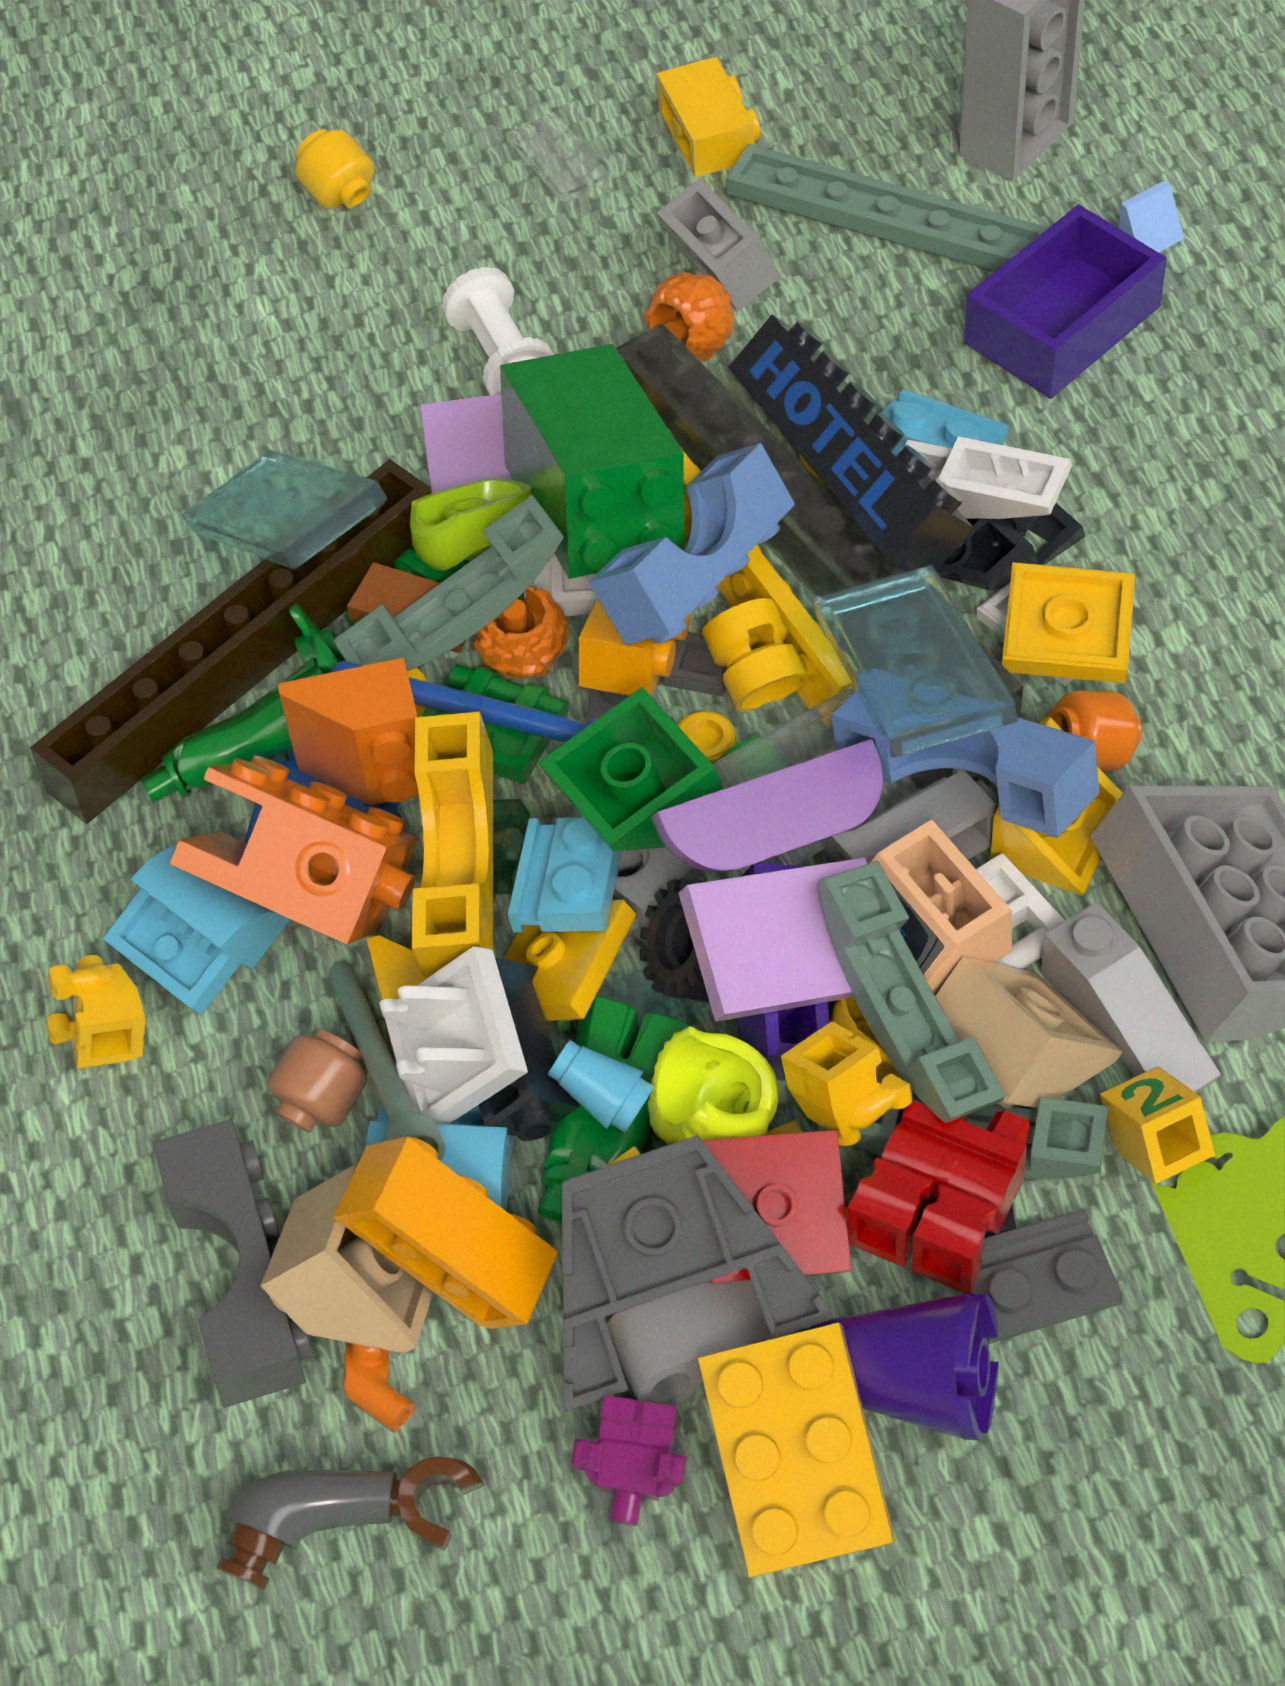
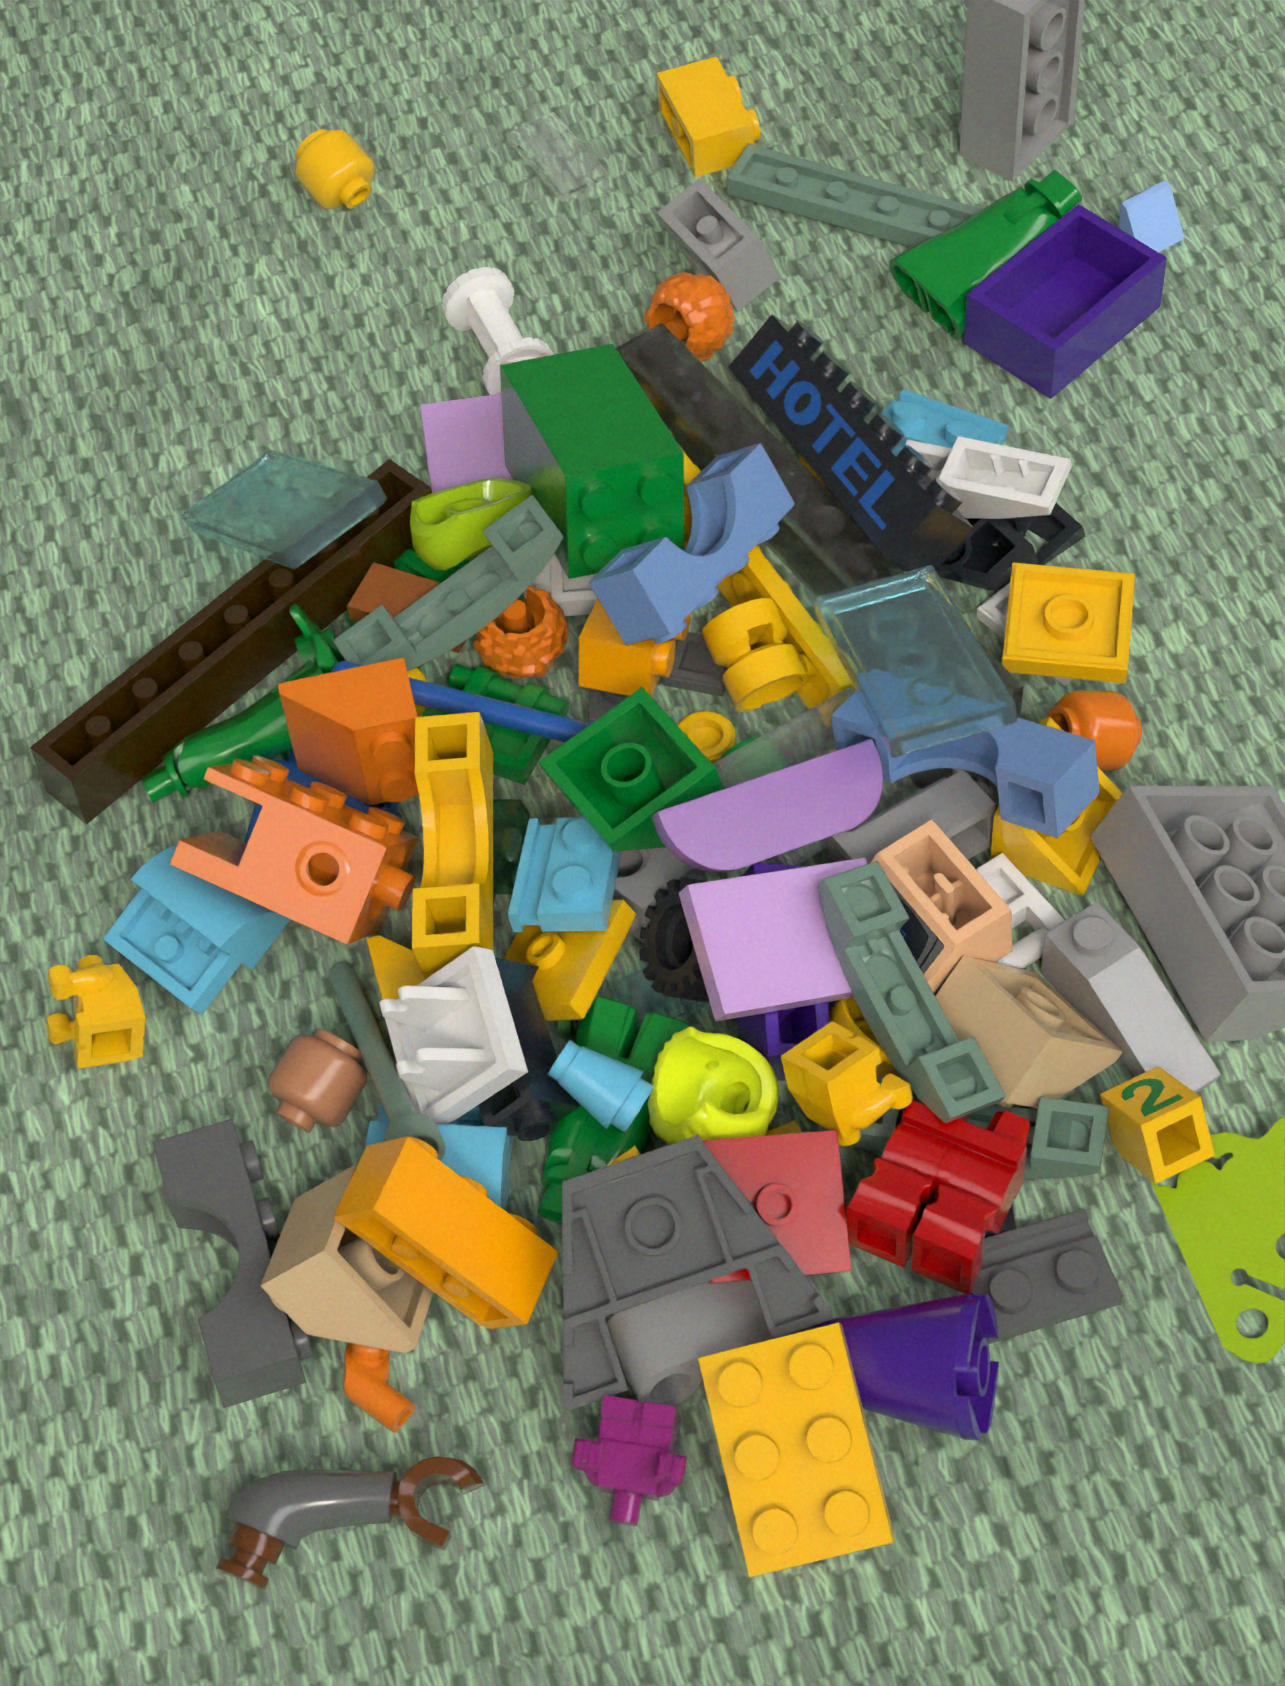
none -> green piece [889,170,1082,340]

